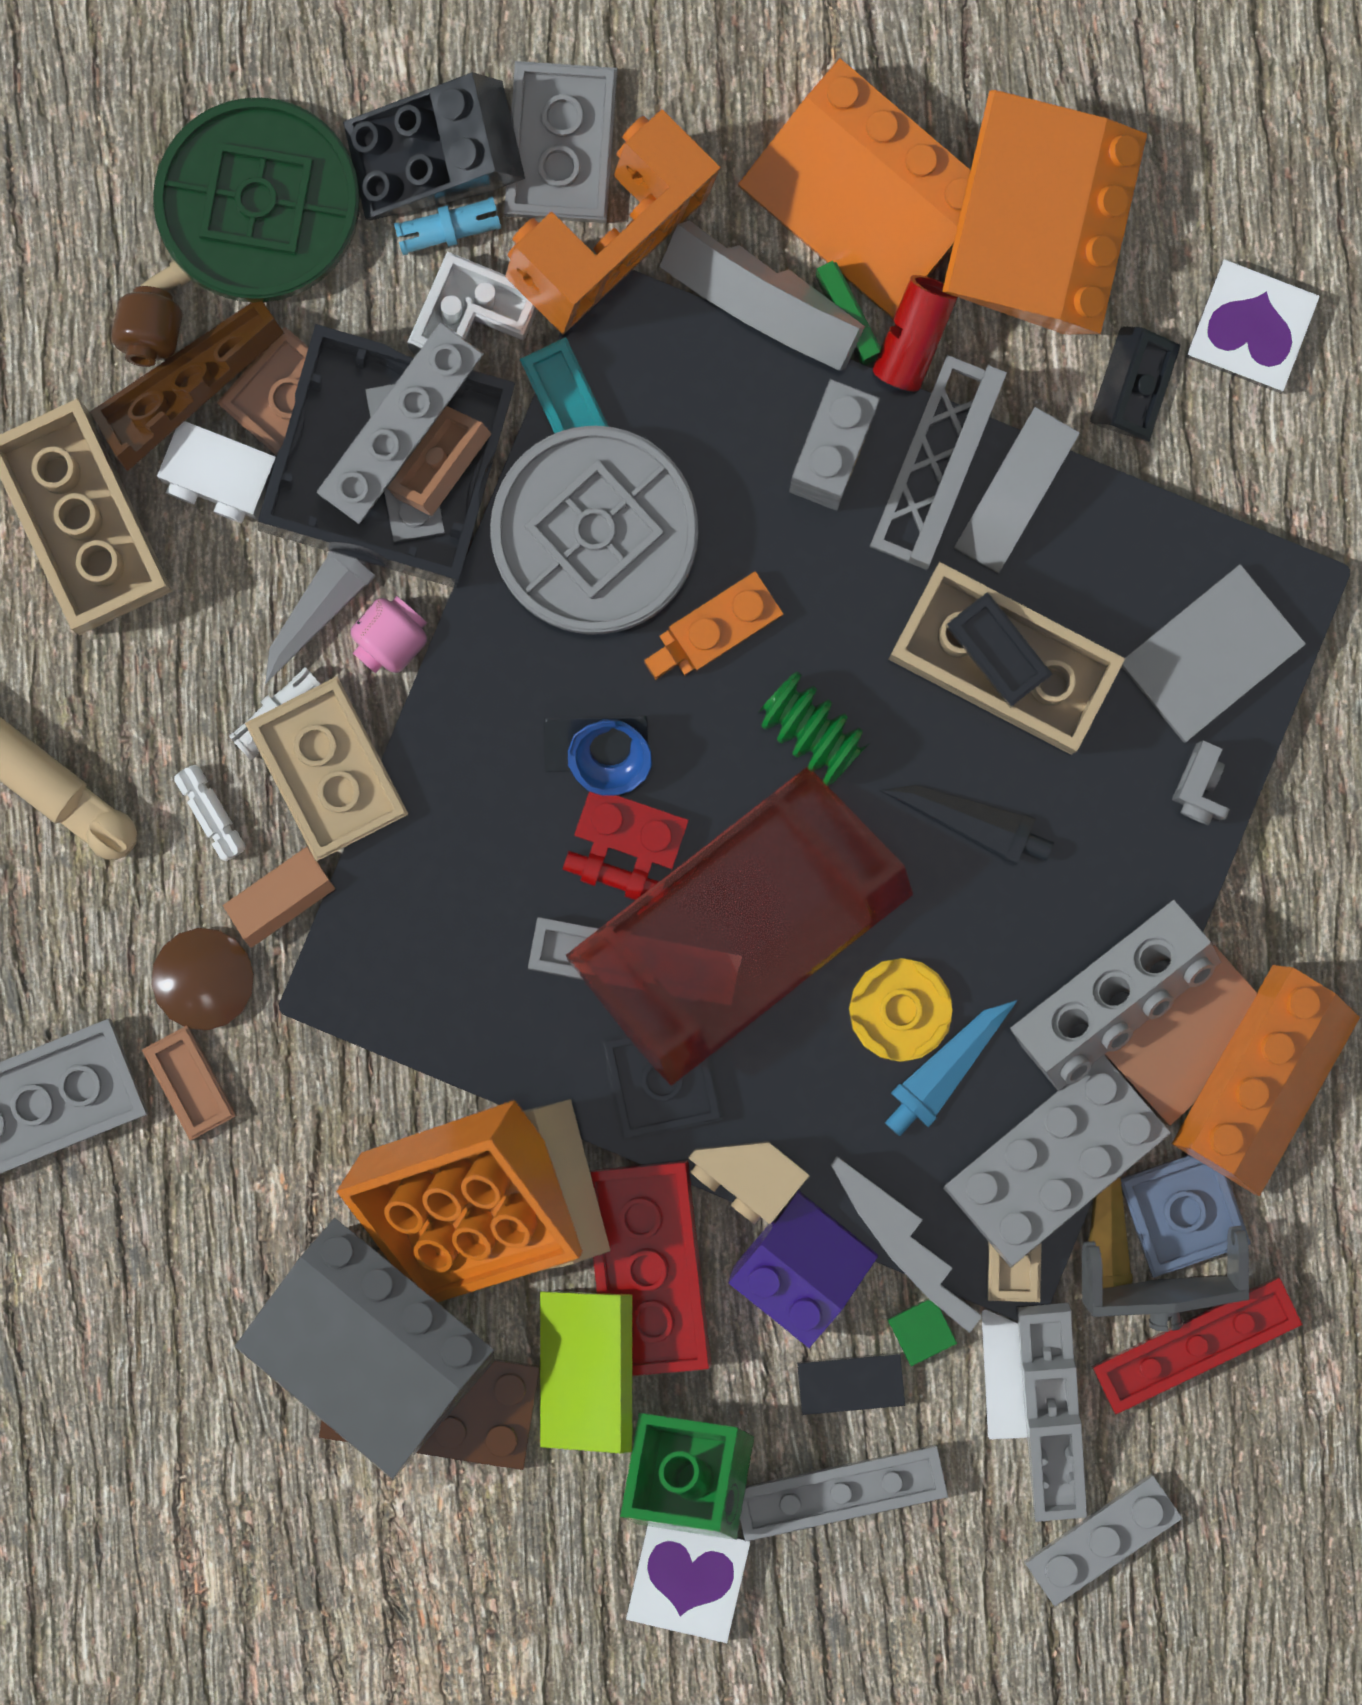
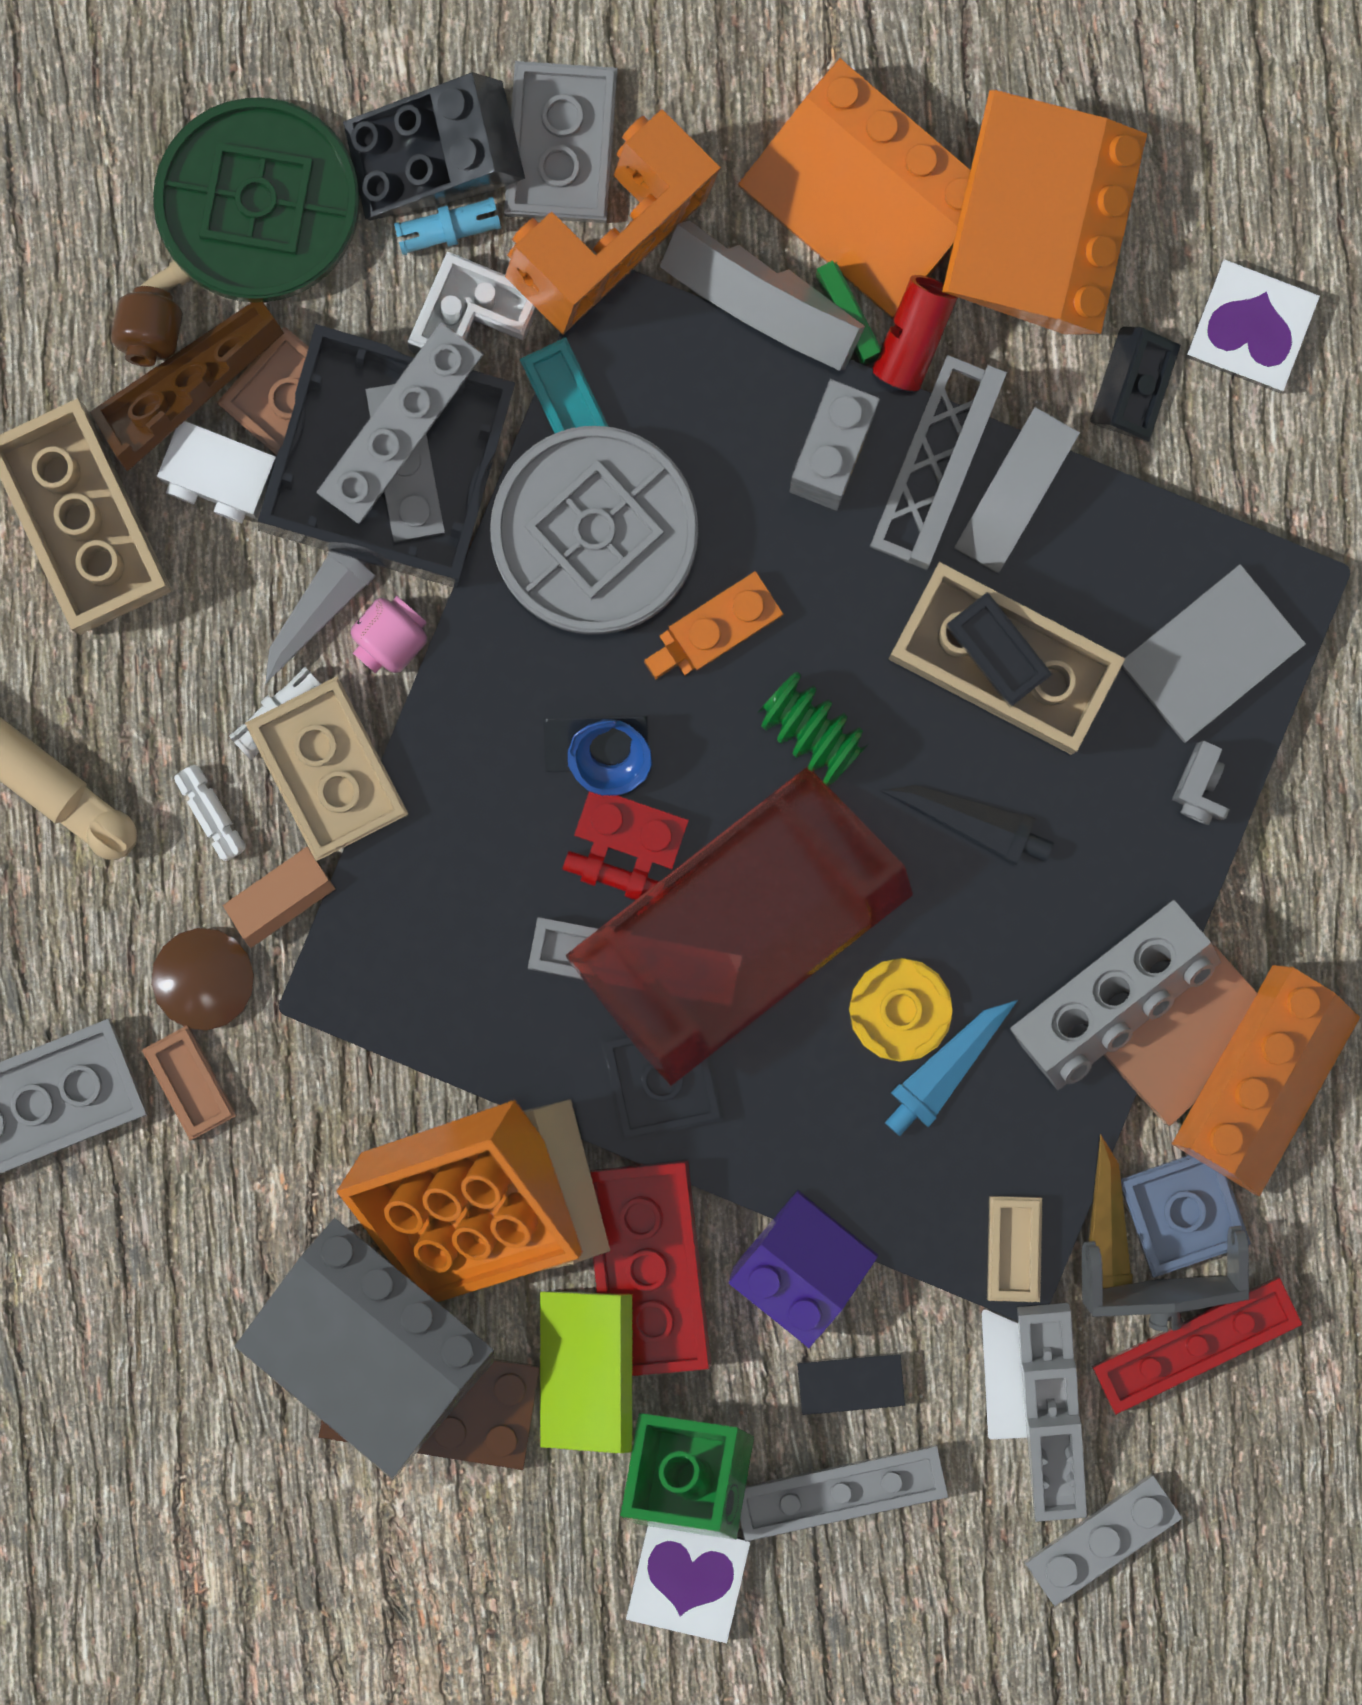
nougat plate [387,406,492,516] -> none
tan slope [689,1141,810,1225] -> none
light grey slope [830,1156,982,1333] -> none
green tile [887,1298,957,1366] -> none
light grey plate [944,1055,1171,1268] -> none

